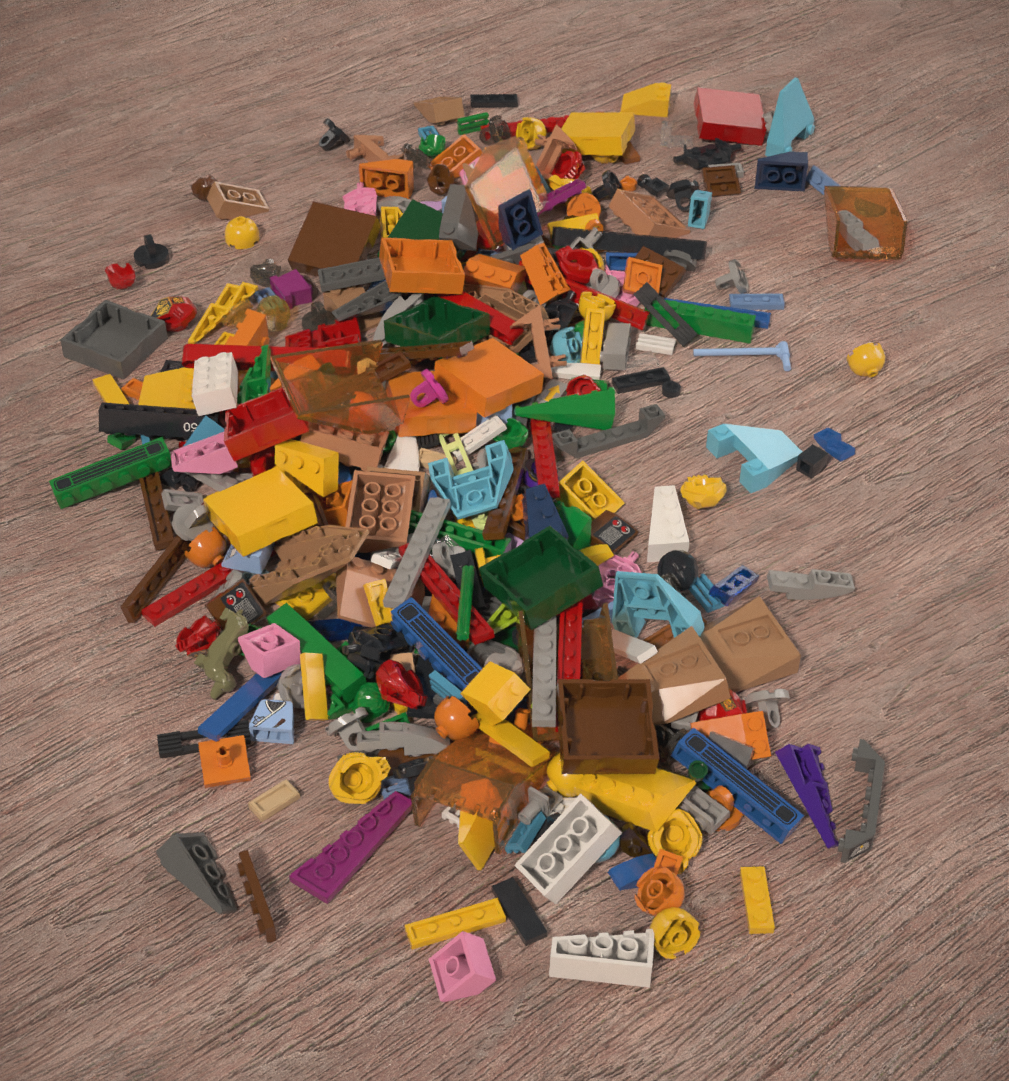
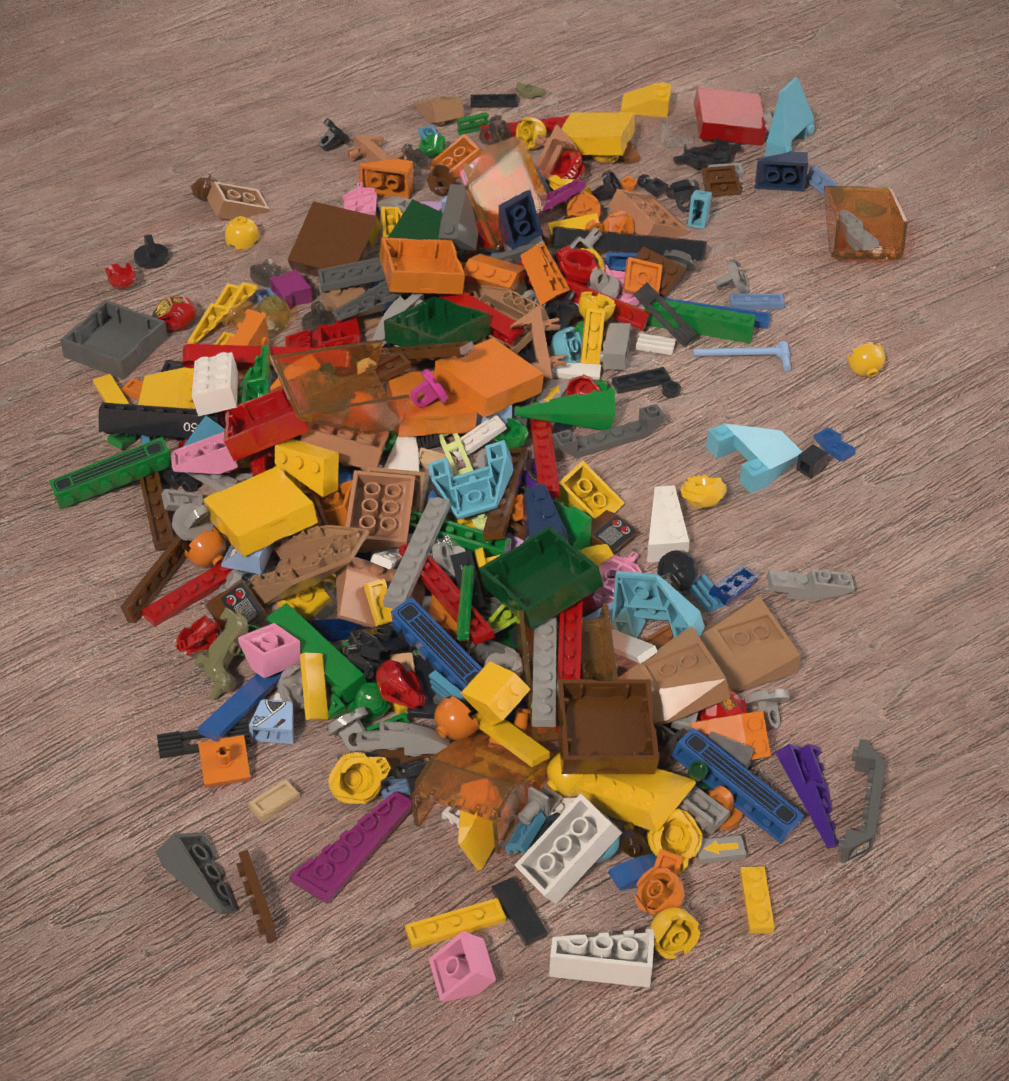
none -> olive plate [516,82,546,99]
none -> orange tile [602,211,634,234]
none -> light grey tile [697,835,747,864]

